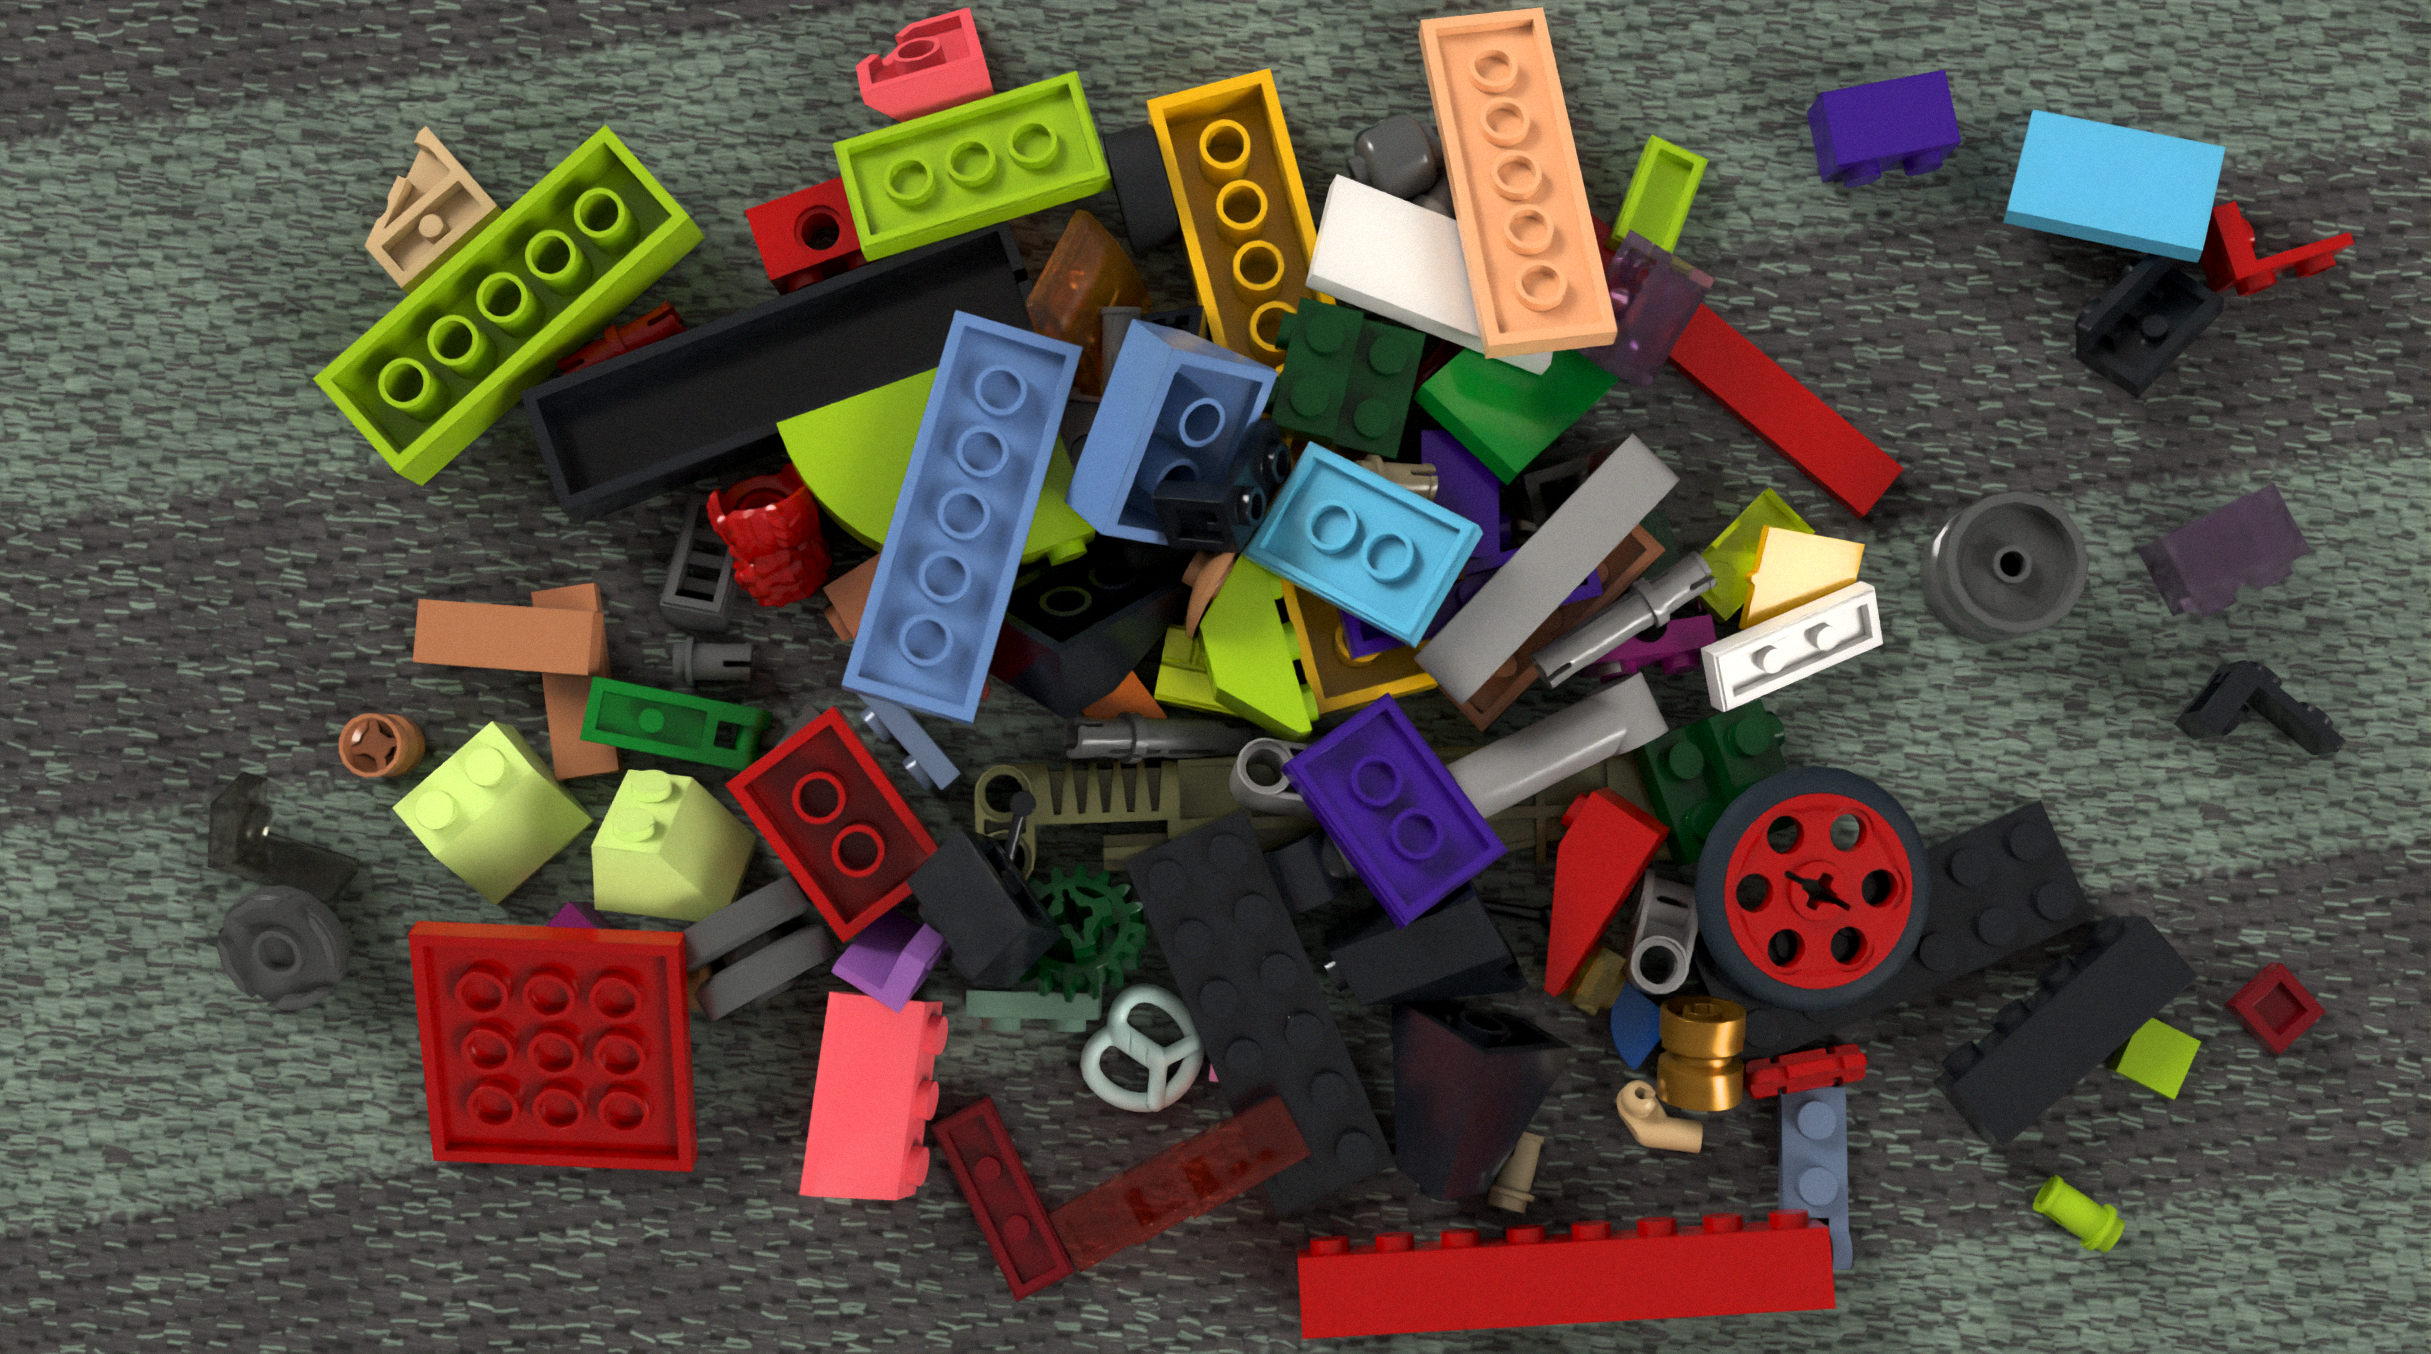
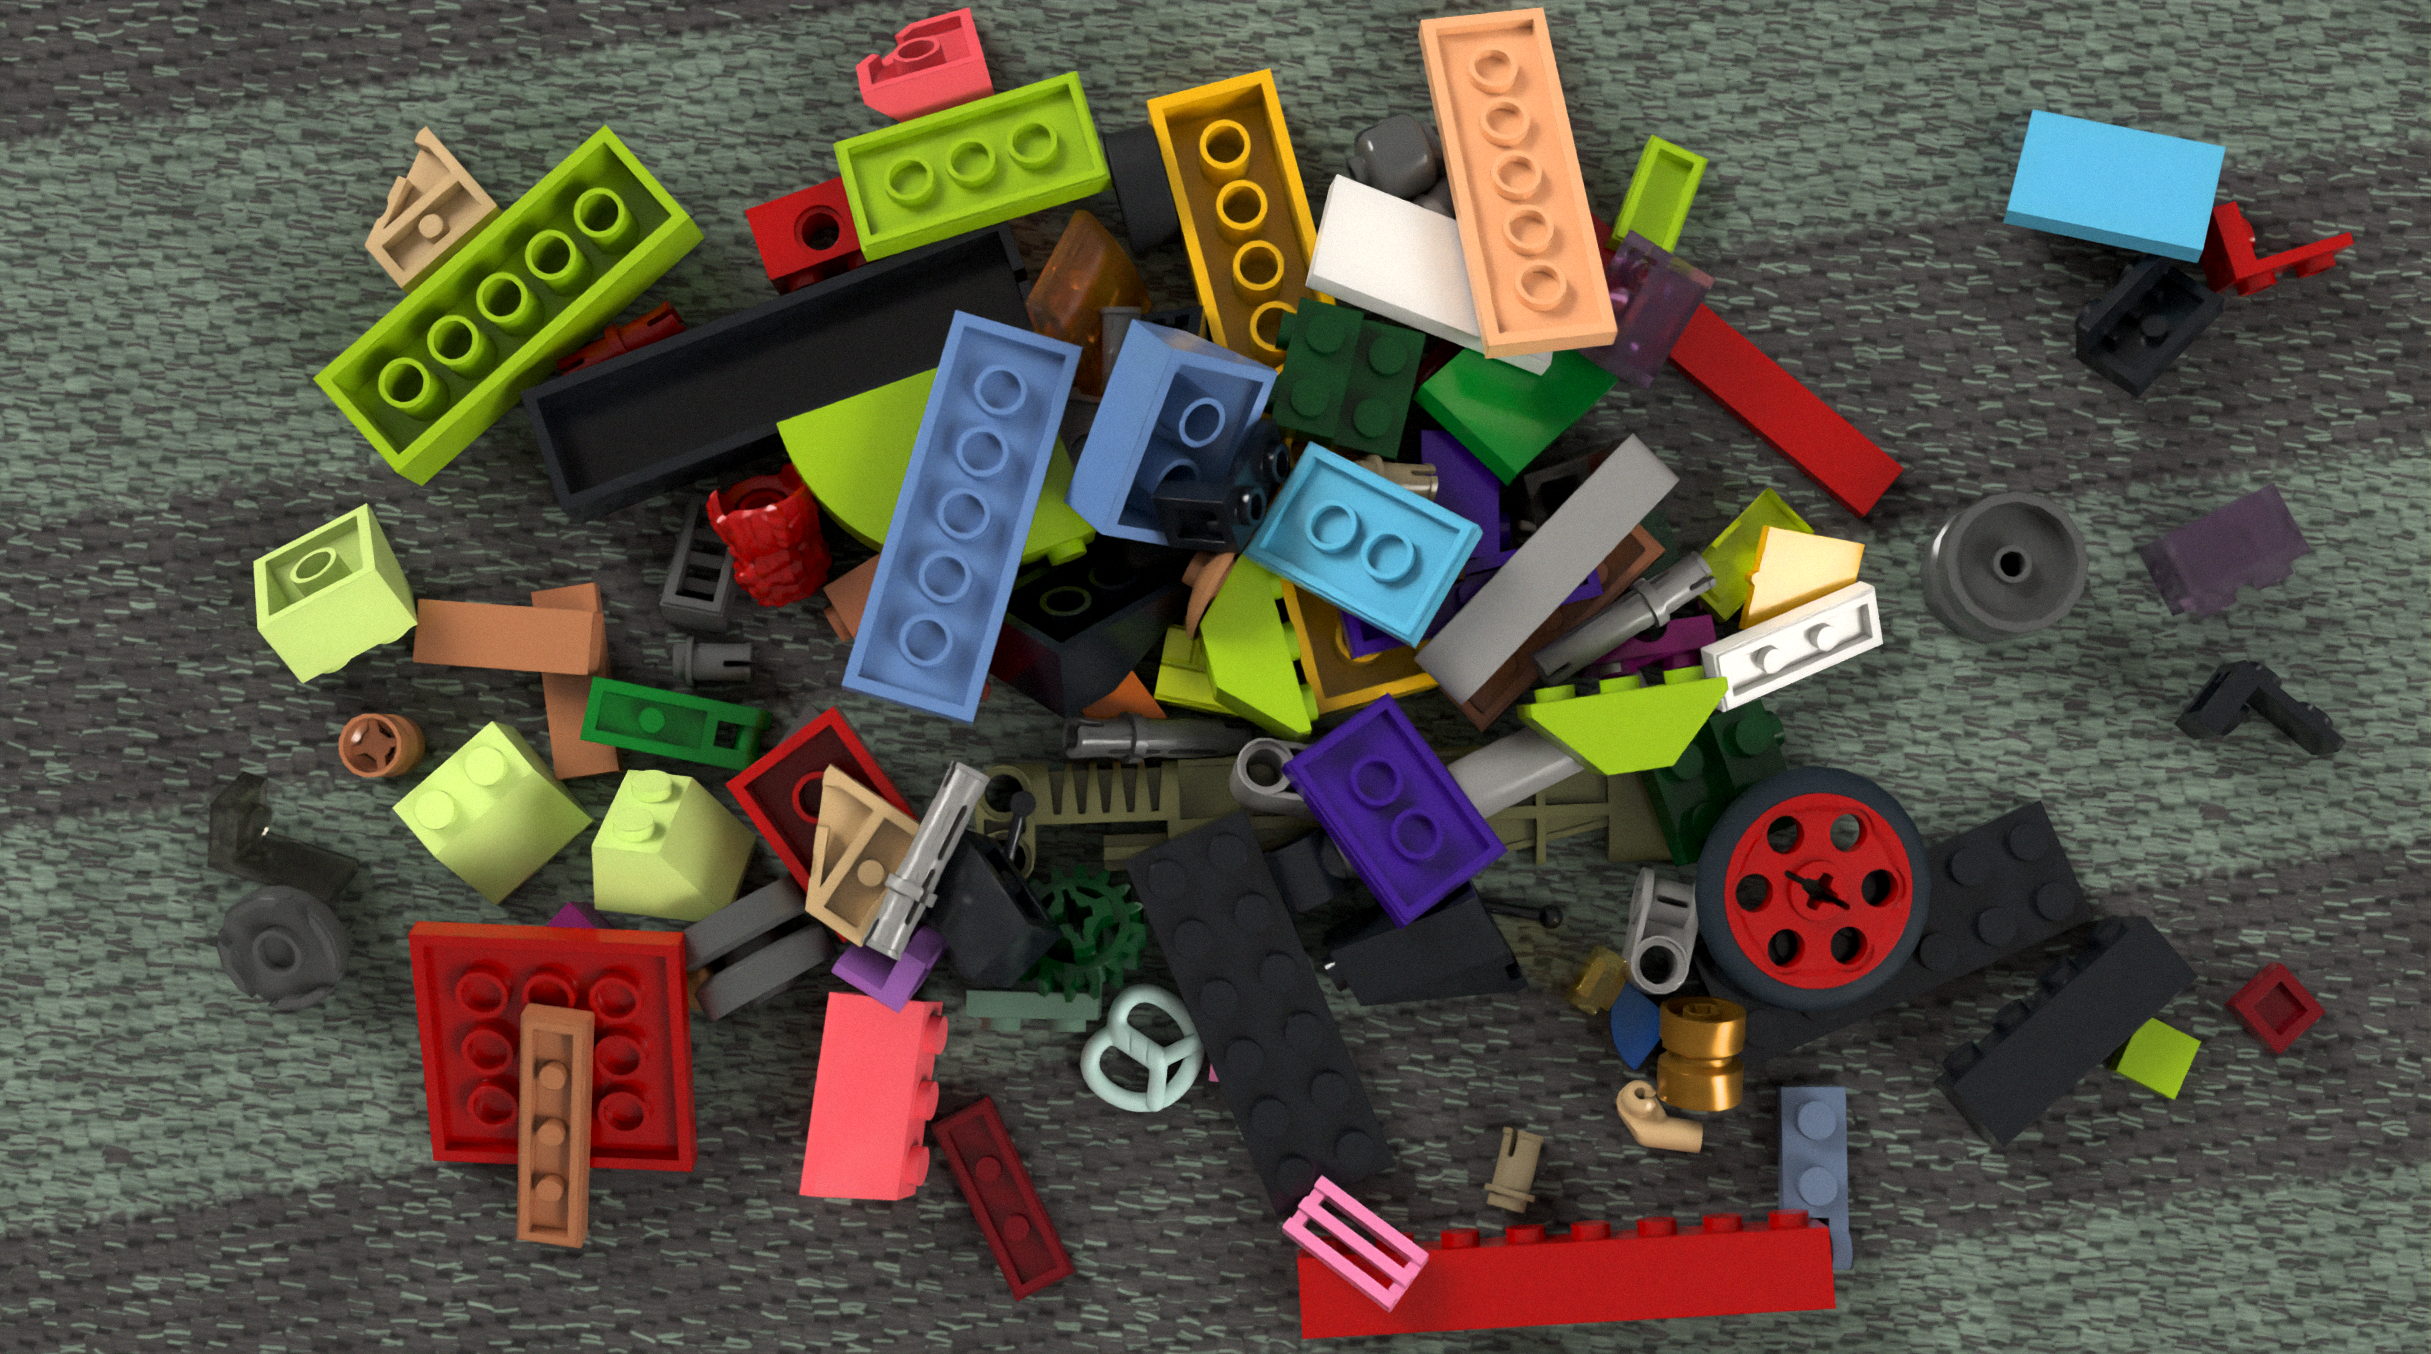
sand blue plate [858,694,967,793] -> none
clear red slope [1049,1094,1311,1273] -> none
black slope [1391,998,1572,1202] -> none
red slope [1544,786,1672,997] -> none
red axle [1743,1043,1867,1099] -> none
dark purple brick [1807,70,1961,187] -> none
lime pin [2033,1174,2125,1253] -> none
none -> yellowish green slope [253,503,418,684]
none -> nougat tile [517,1003,595,1248]
none -> tan wing [805,763,921,947]
none -> light grey pin [861,760,991,961]
none -> bright pink tile [1282,1175,1429,1313]
none -> lime slope [1516,666,1729,775]

